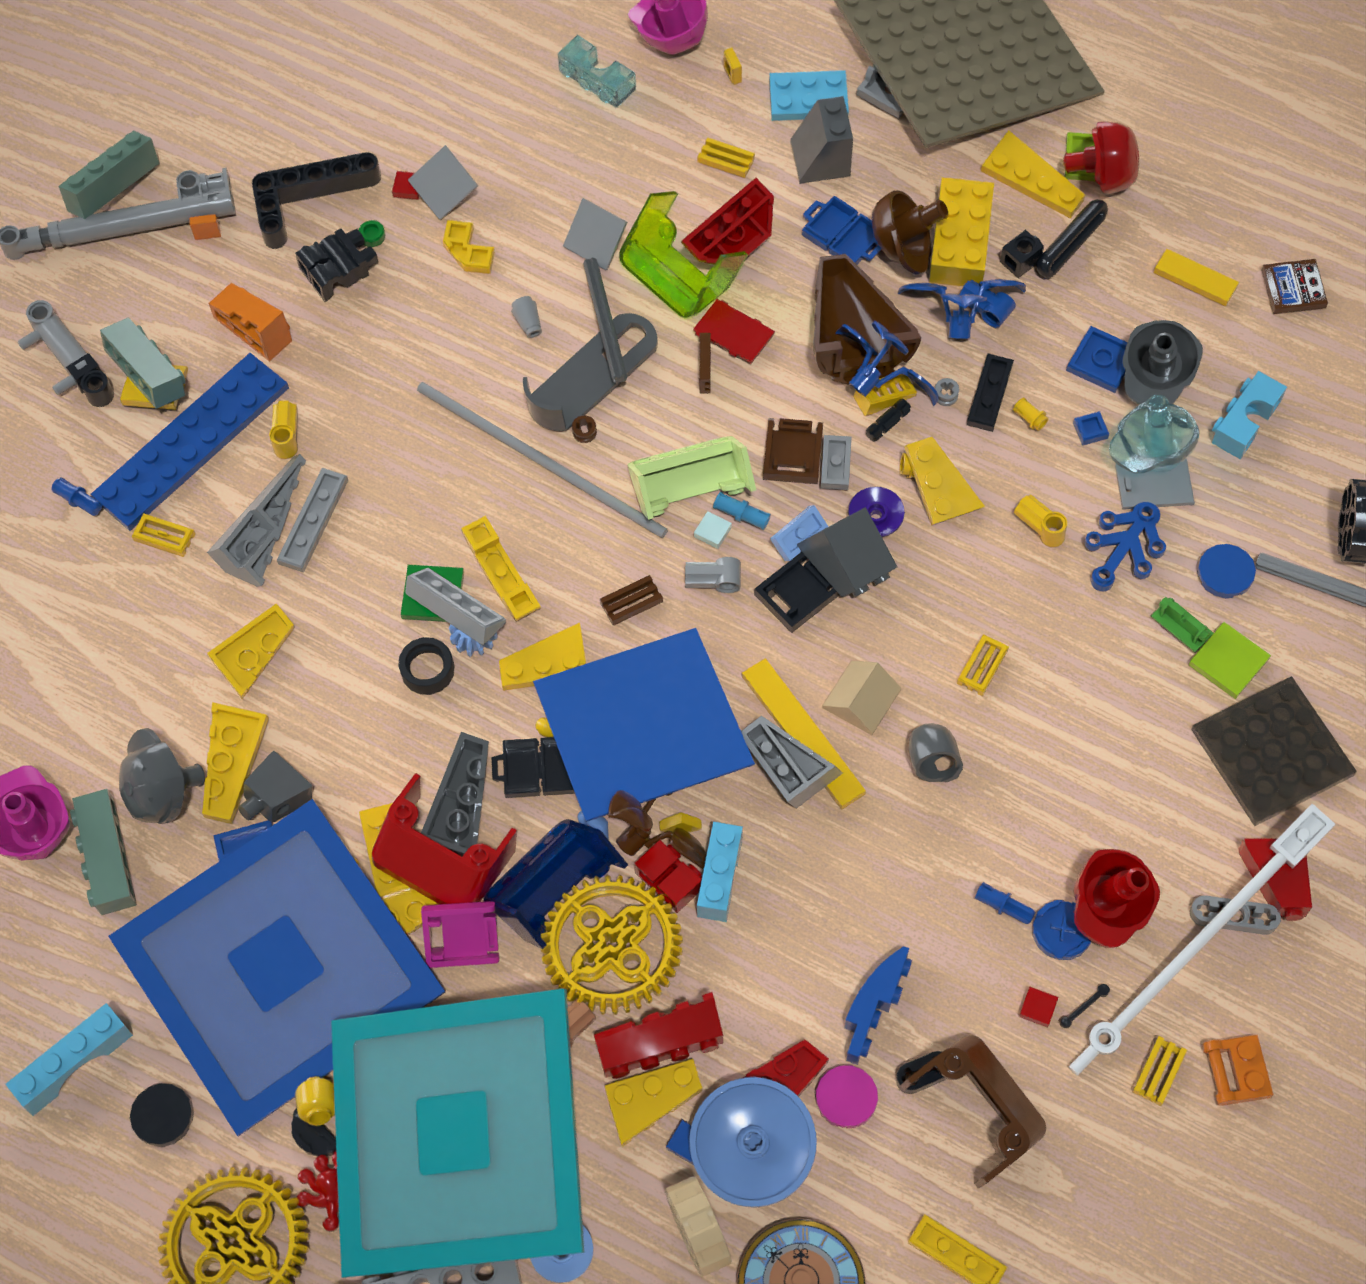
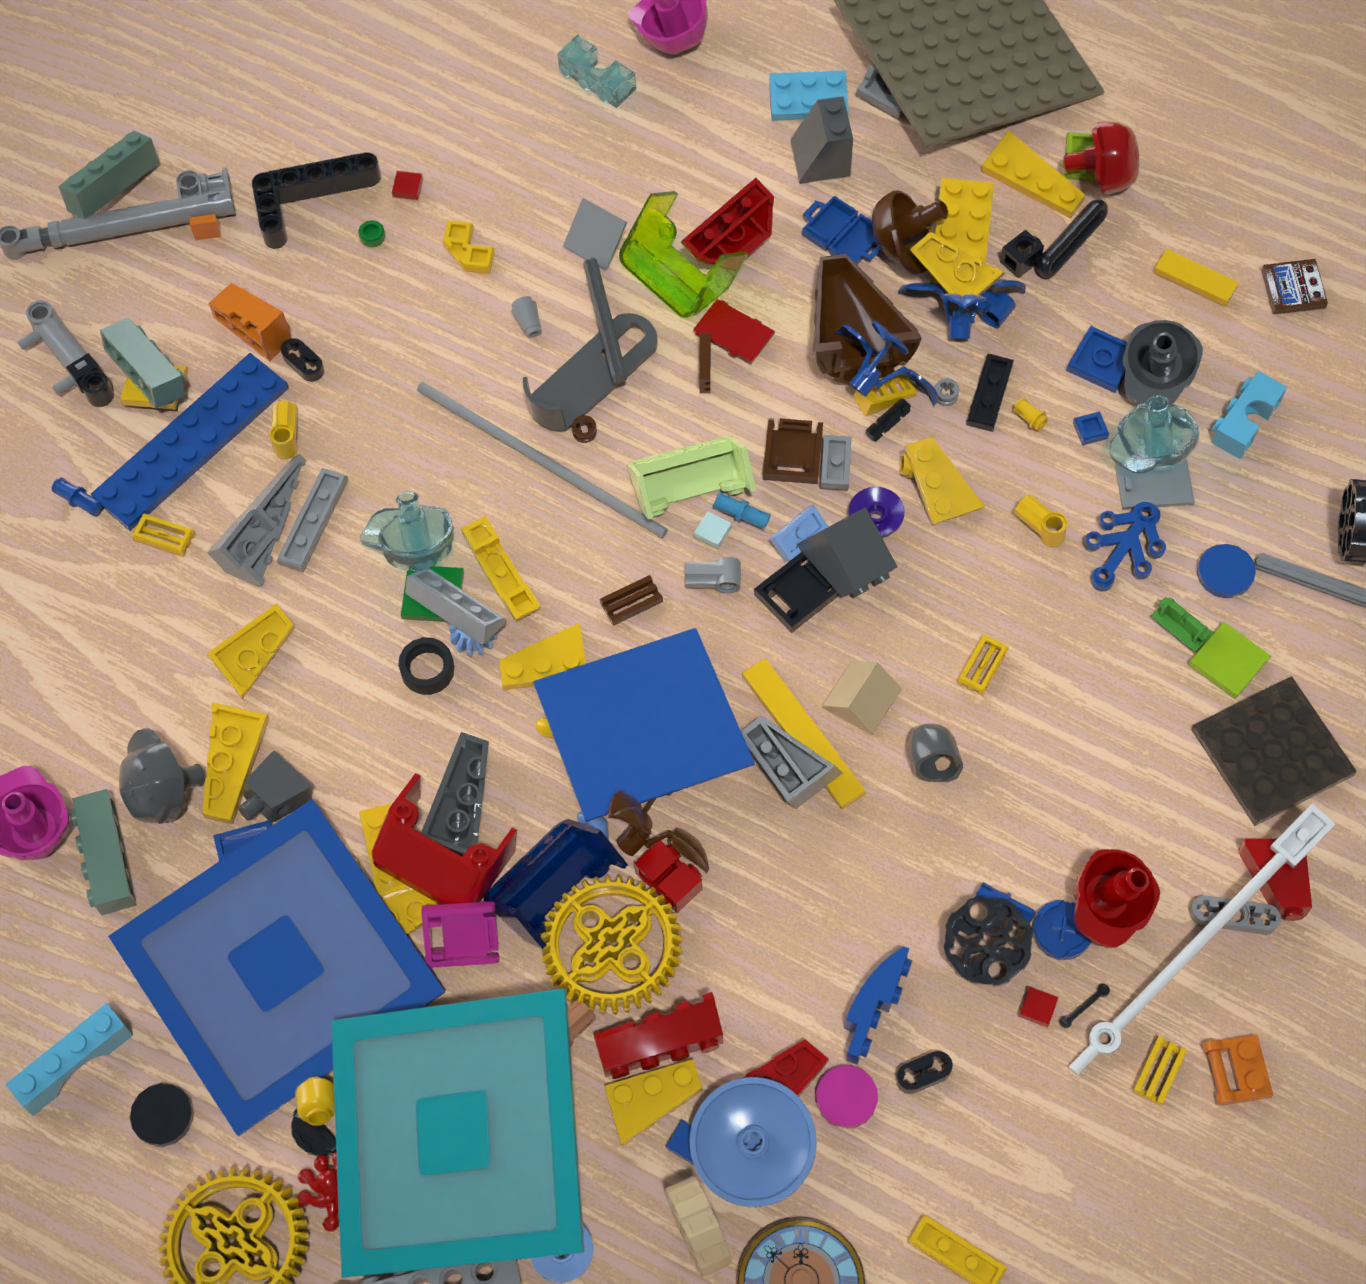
black hips [295,228,378,302] -> none
light grey piece [408,145,478,220] -> none
black piece [491,737,575,798] -> none
yellow tile [660,812,702,832] -> none
yellow tile [697,137,755,178] -> none
medium azure arch [697,822,743,922] -> none
yellow tile [723,47,742,85] -> none
reddish brown windscreen [900,1035,1046,1188] -> none
none -> black beam [281,338,325,382]
none -> clear light blue piece [360,491,455,571]
none -> yellow wing [910,232,1005,310]
none -> black connector [944,896,1033,987]

